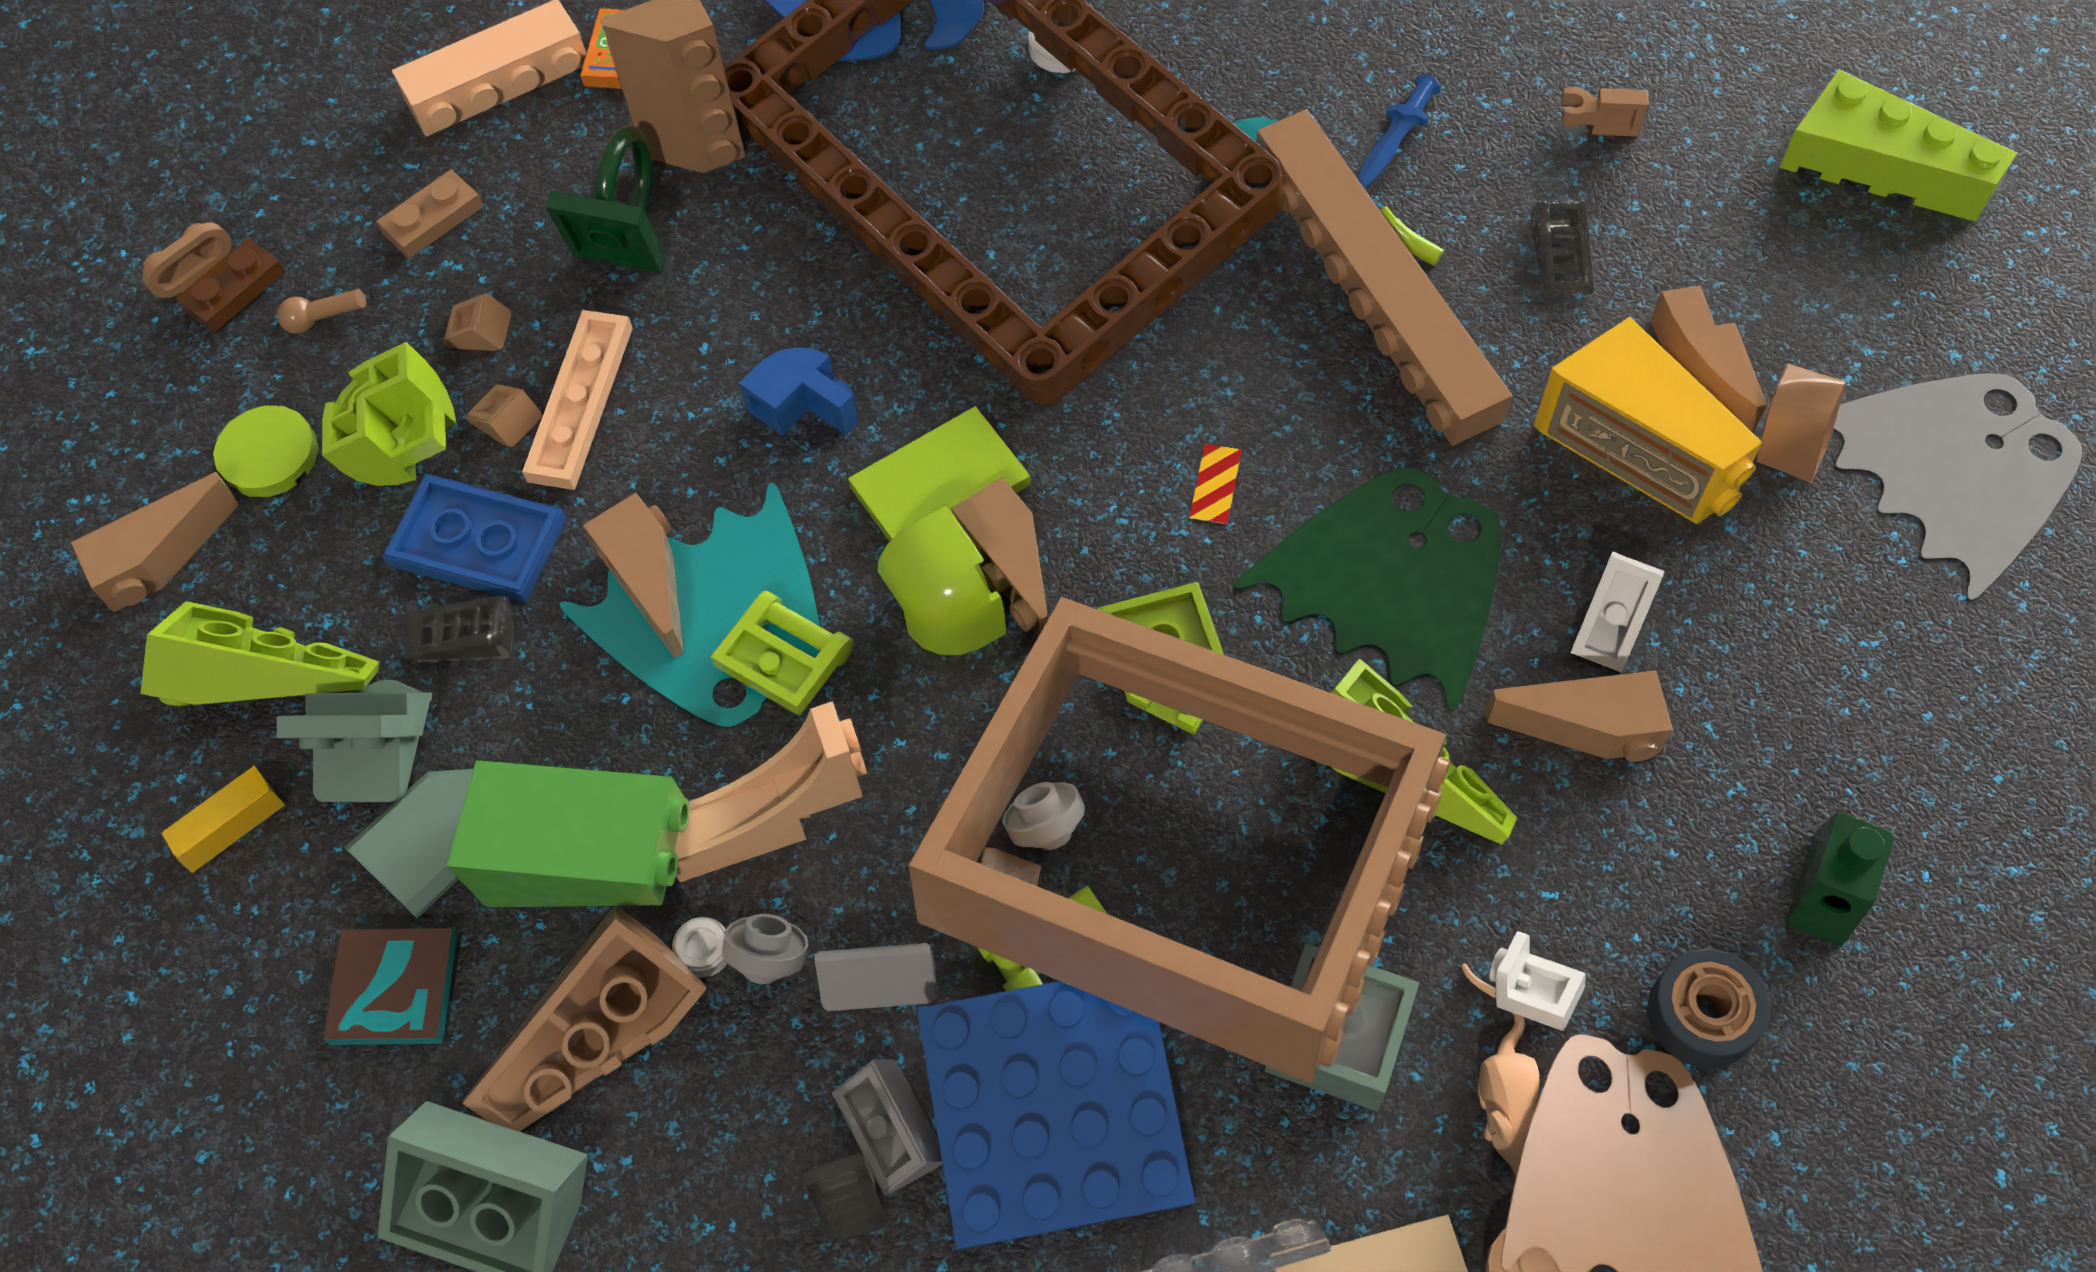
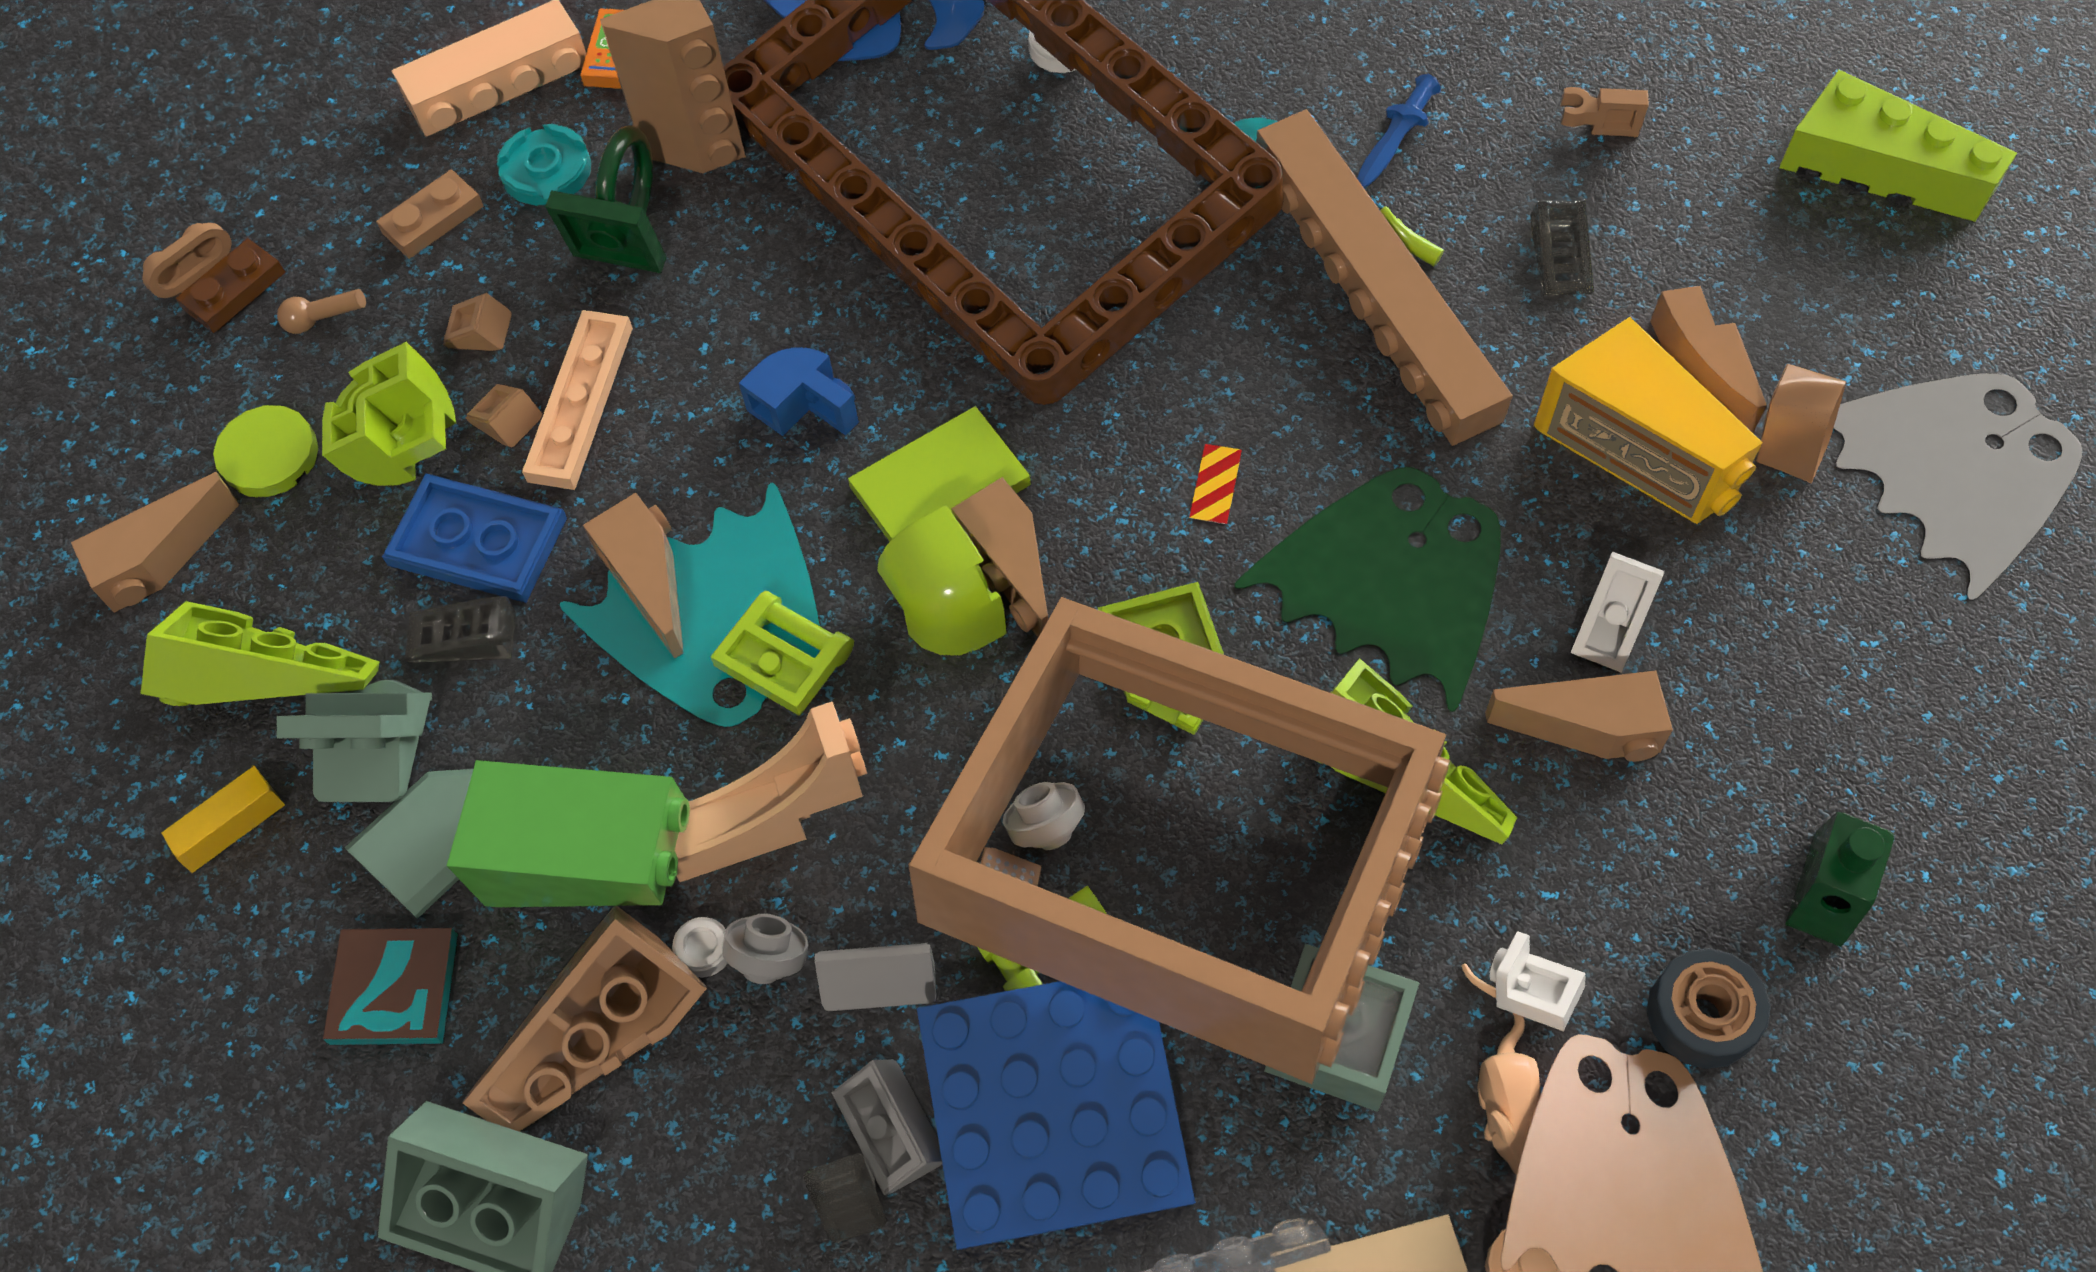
none -> teal tile [497,124,591,206]

